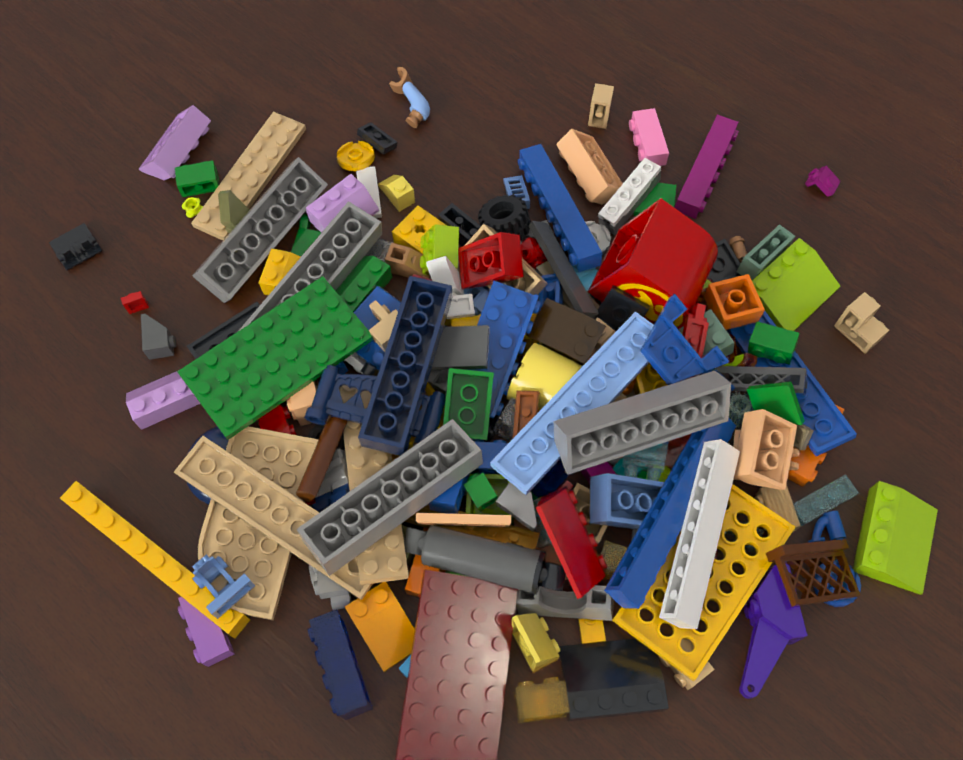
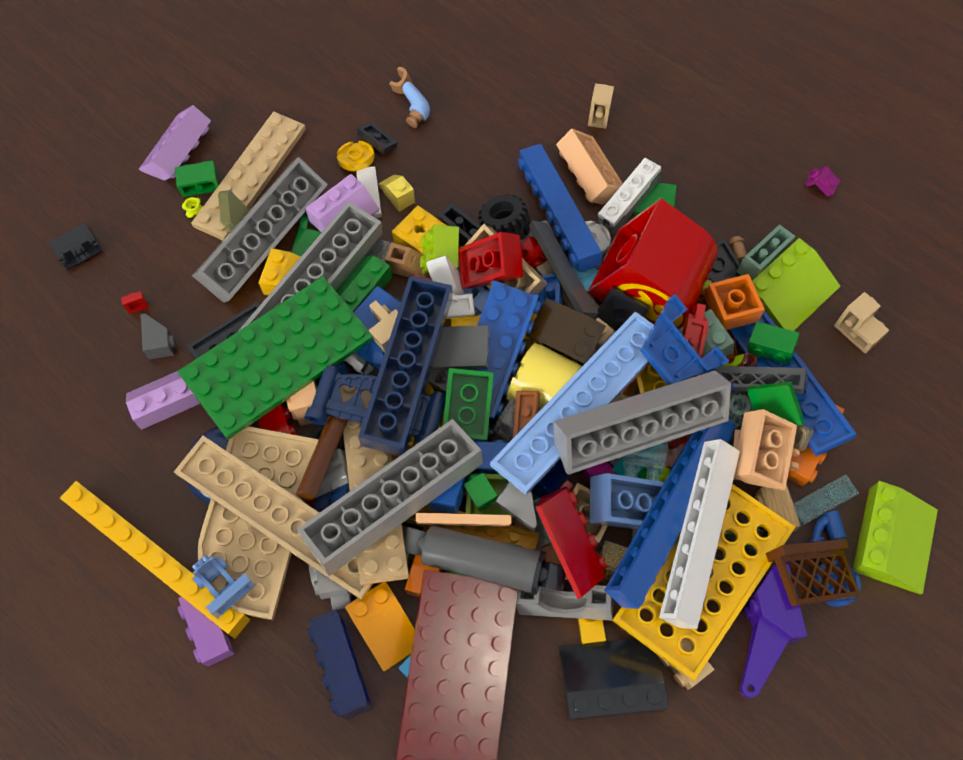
medium blue slope [503,175,530,209] -> none
light yellow slope [511,613,561,673] -> none
clear yellow brick [514,677,570,723] -> none
bright pink brick [629,108,669,166] -> none
magenta brick [675,115,739,219] -> none

